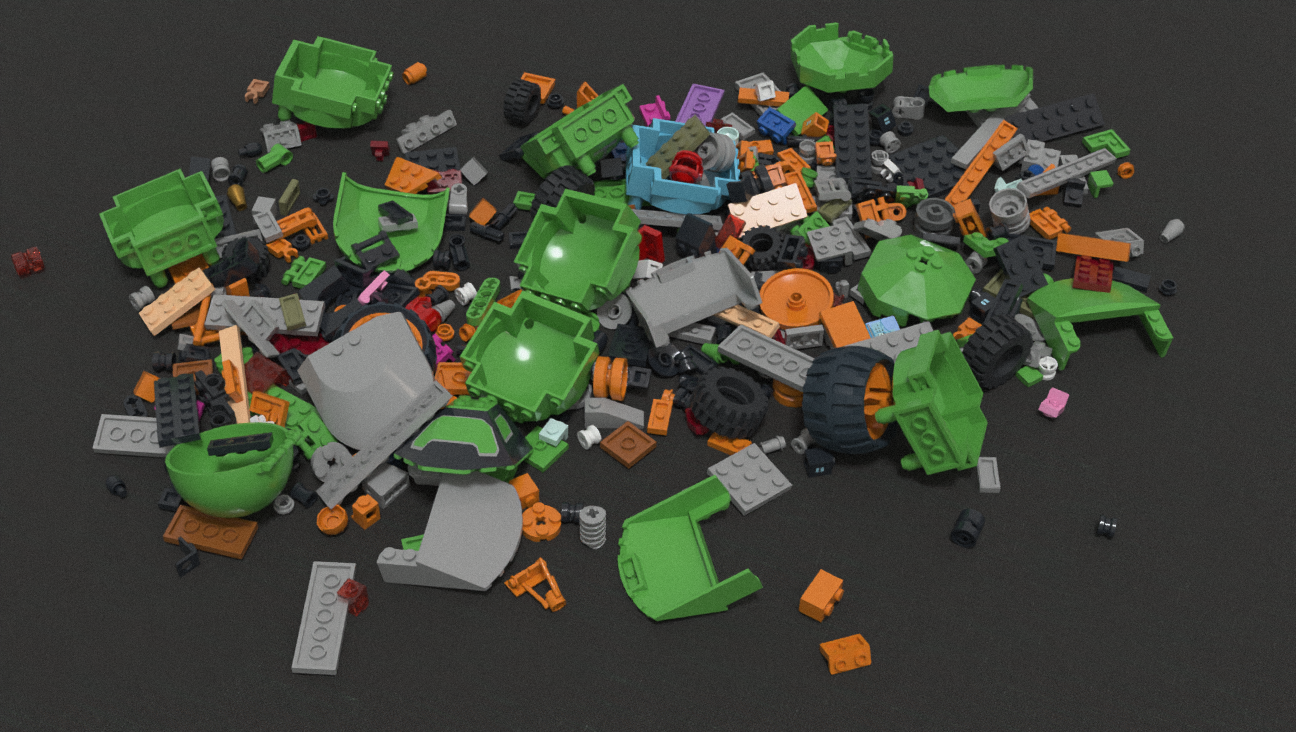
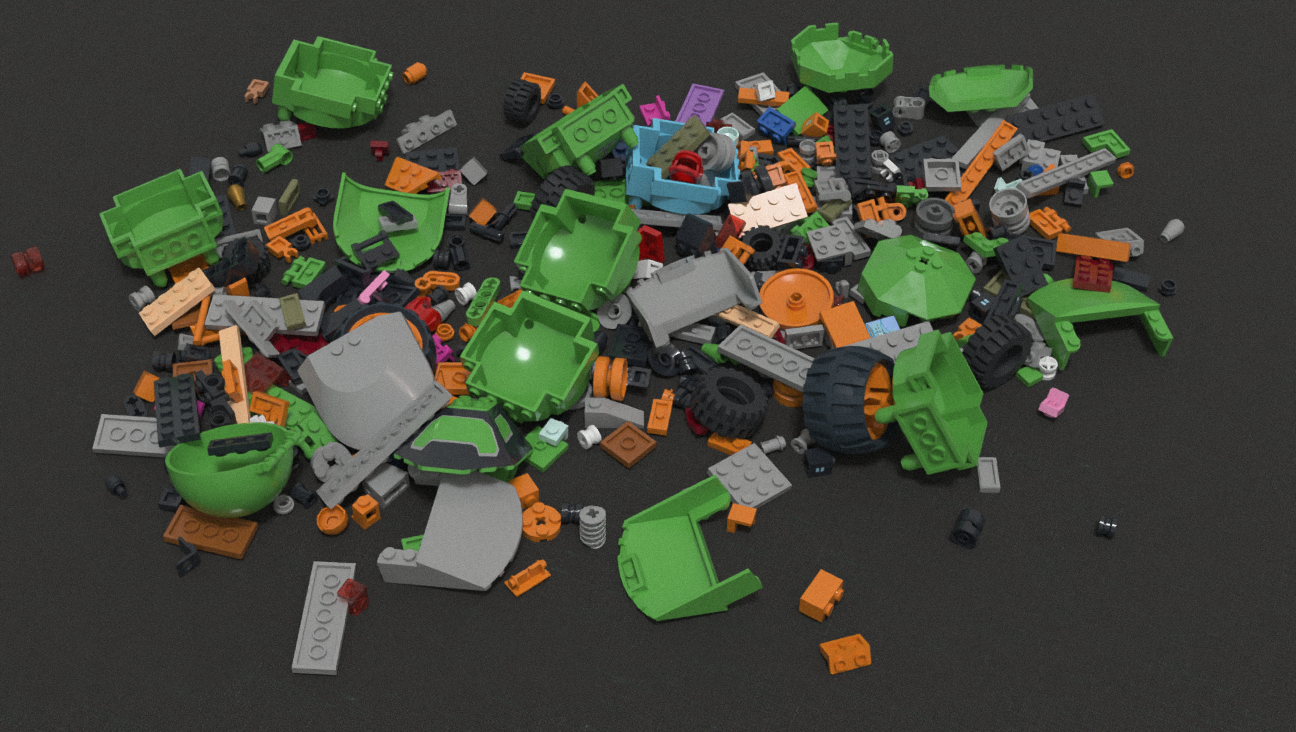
light grey plate [253,209,283,243] -> none
orange plant [521,557,566,612] -> none
none -> orange panel [727,503,757,533]
none -> light grey plate [922,158,962,191]

